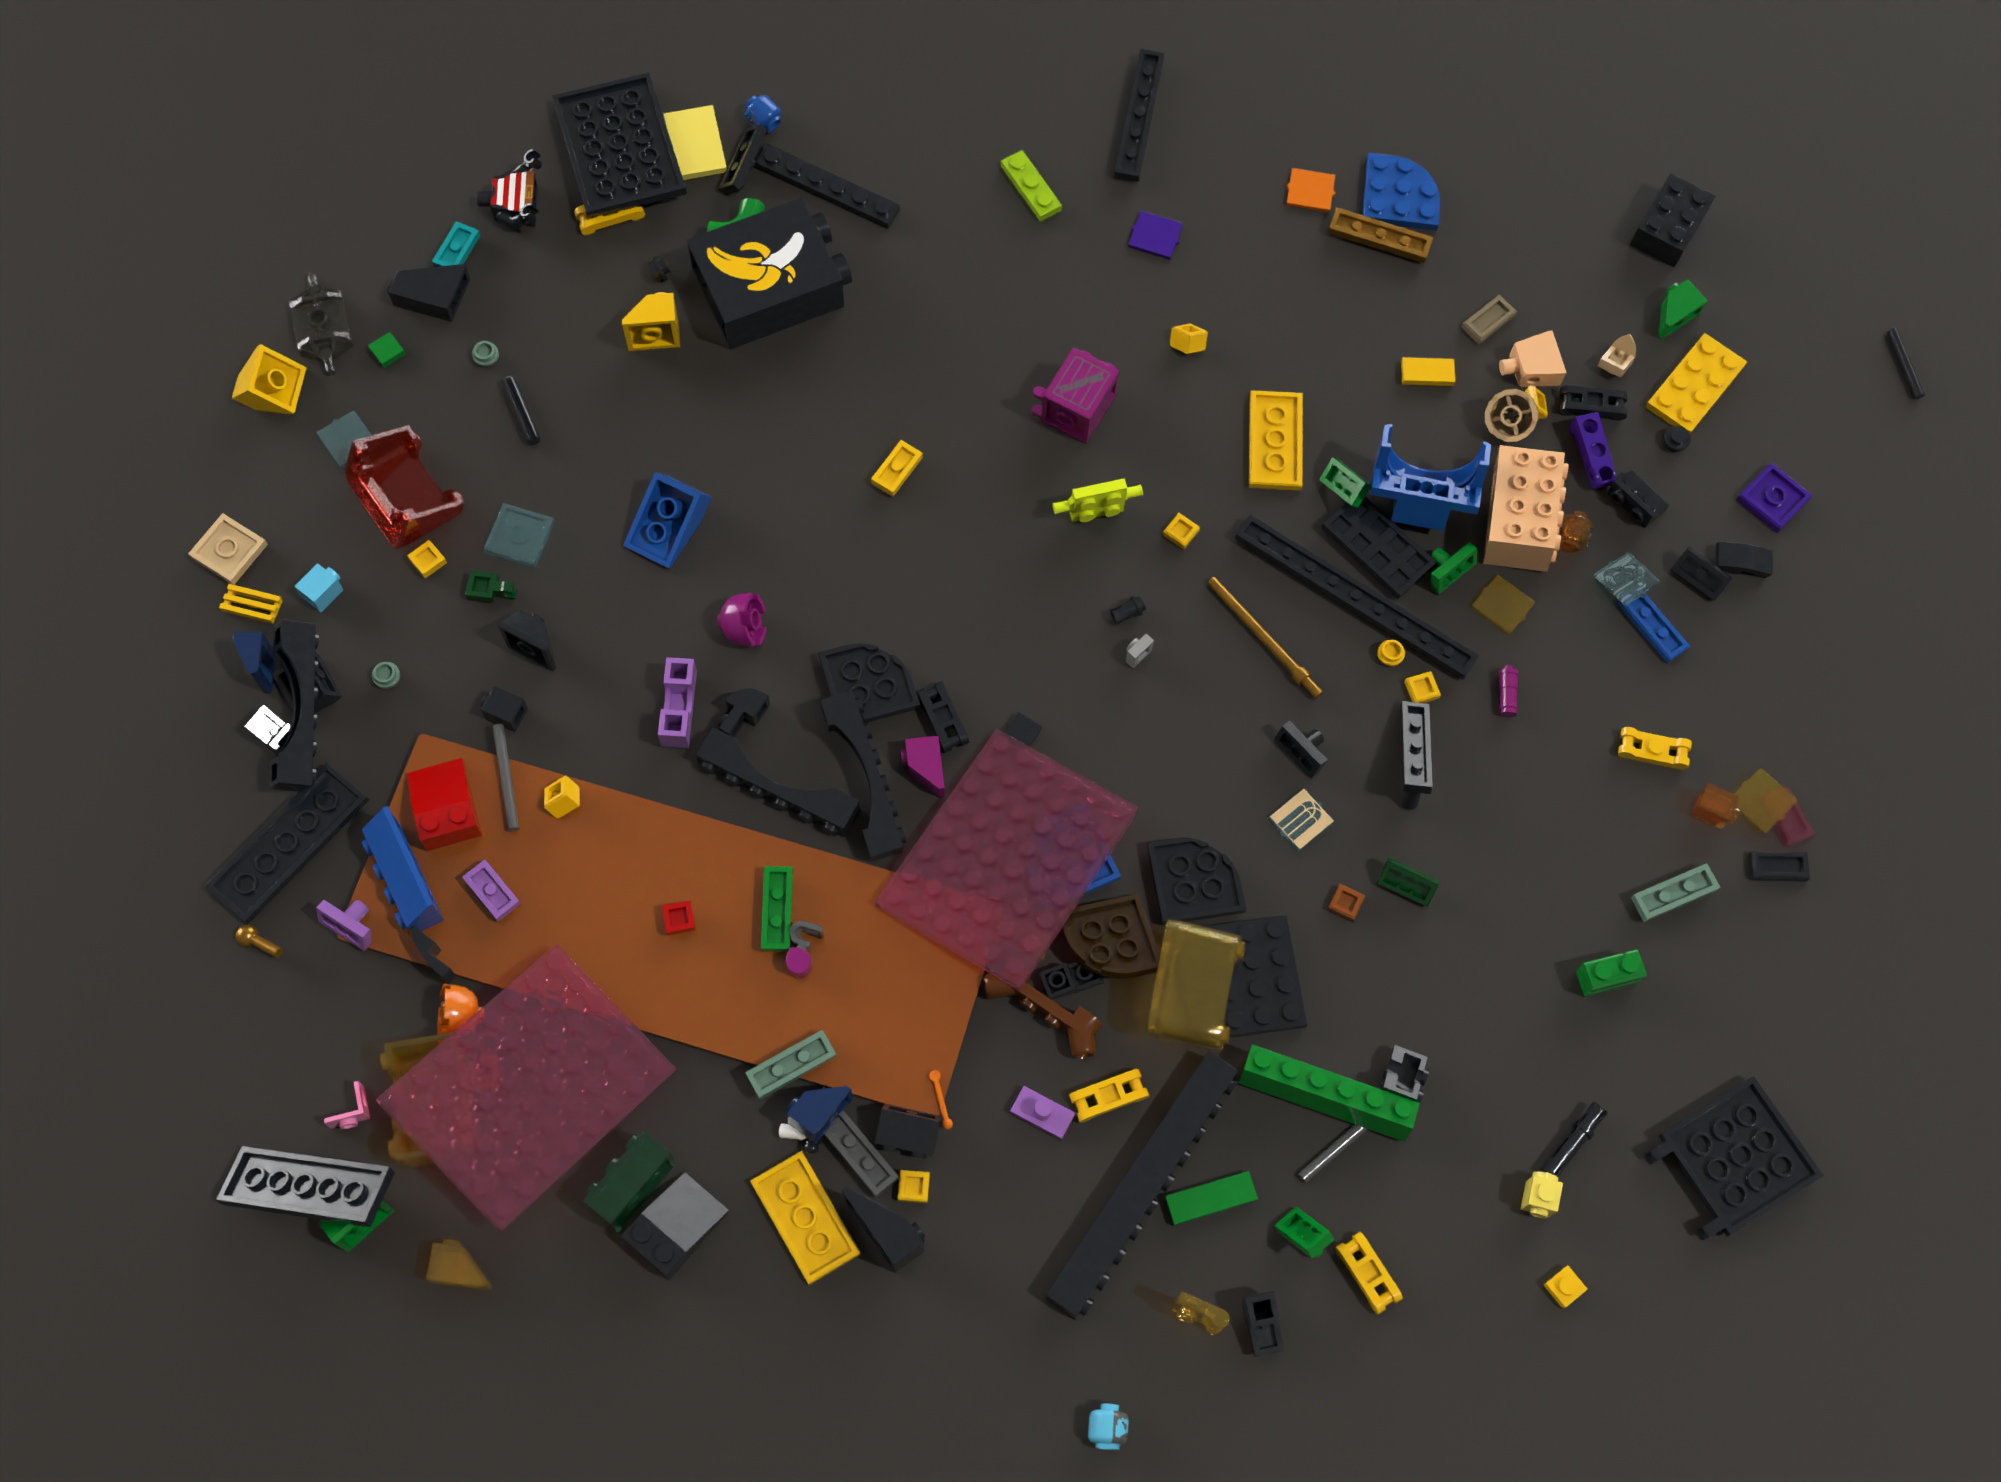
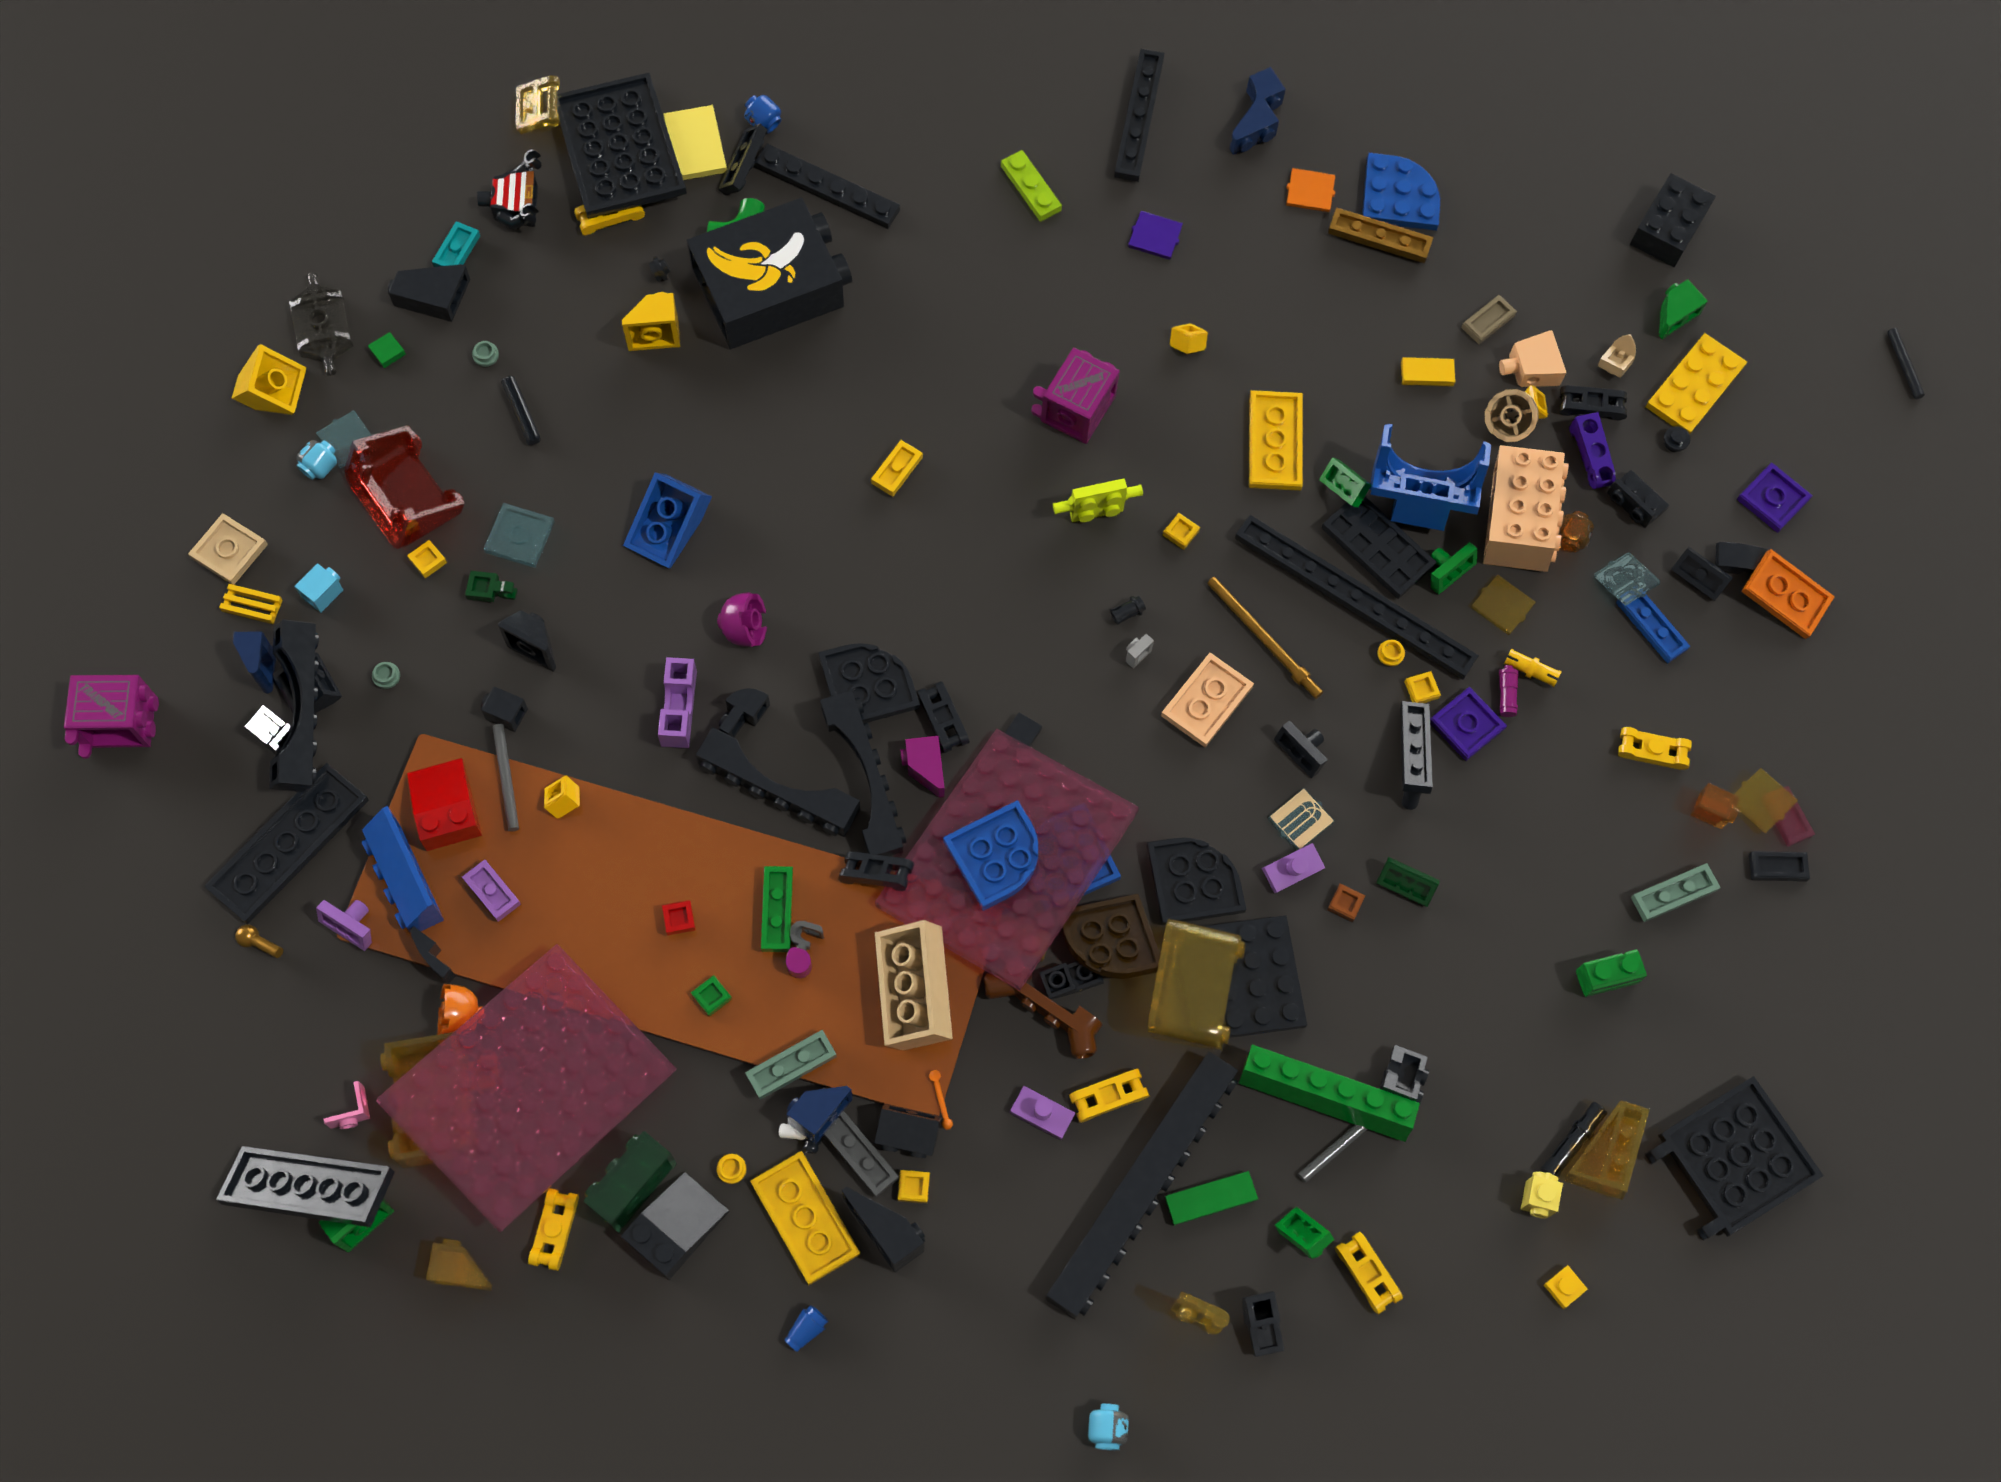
none -> magenta container [64,675,159,759]
none -> medium azure head [296,440,337,480]
none -> clear yellow plate [516,75,560,134]
none -> yellow plate [528,1188,579,1271]
none -> green tile [691,975,732,1017]
none -> yellow plate [717,1154,747,1184]
none -> blue cone [784,1305,828,1352]
none -> black plate [838,852,914,891]
none -> tan brick [875,920,953,1051]
none -> blue plate [943,800,1039,911]
none -> light nougat plate [1161,653,1254,747]
none -> dark blue arch [1230,67,1286,155]
none -> medium lavender tile [1262,843,1325,893]
none -> dark purple tile [1430,686,1507,761]
none -> yellow pin [1504,649,1562,687]
none -> clear yellow wedge [1565,1100,1650,1200]
none -> orange tile [1741,549,1835,639]

